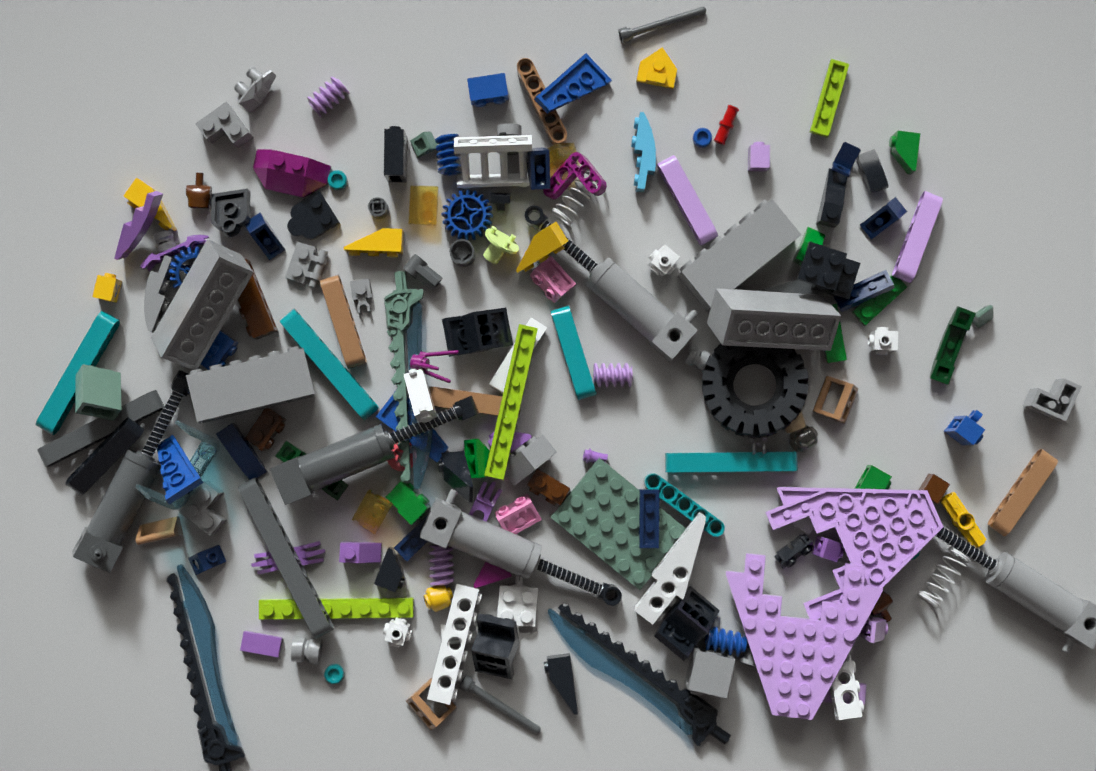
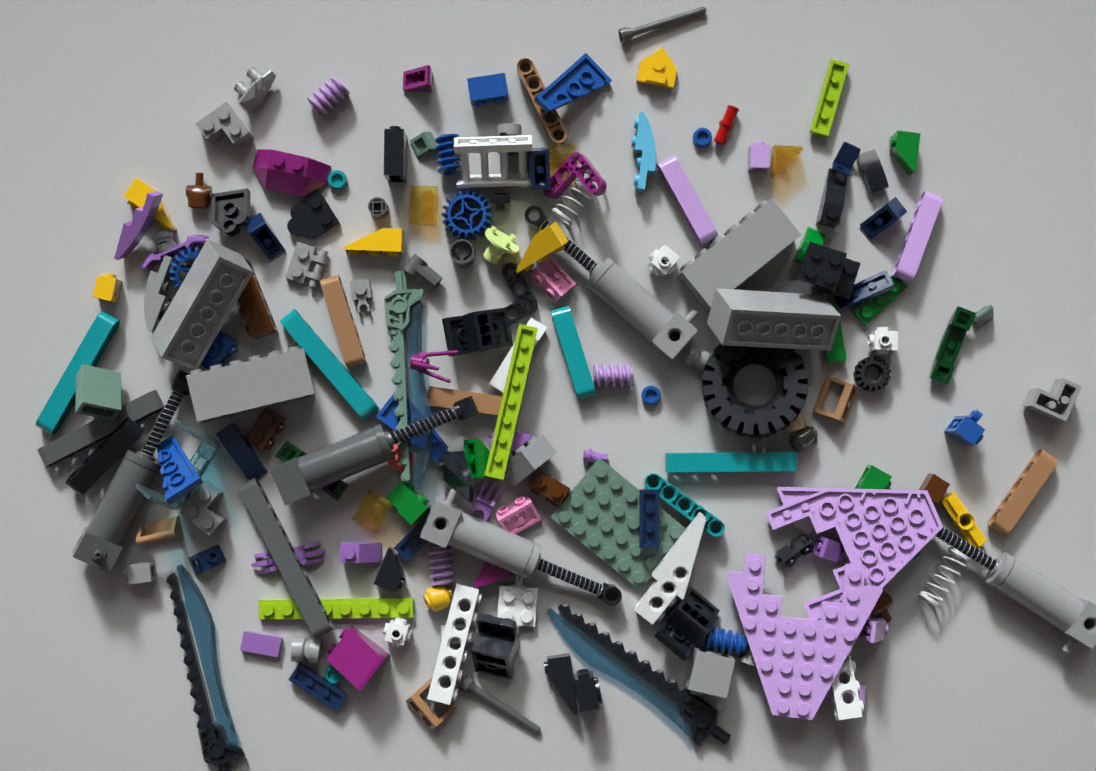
white brick [404,369,437,423] -> none
none -> light grey brick [124,561,157,584]
none -> dark blue plate [288,662,348,712]
none -> magenta slope [326,626,389,691]
none -> magenta slope [403,65,433,92]
none -> black beam [502,262,537,325]
none -> black brick [574,669,603,712]
none -> blue tile [641,386,661,405]
none -> clear yellow slope [770,145,803,178]
none -> black tyre [853,356,891,391]

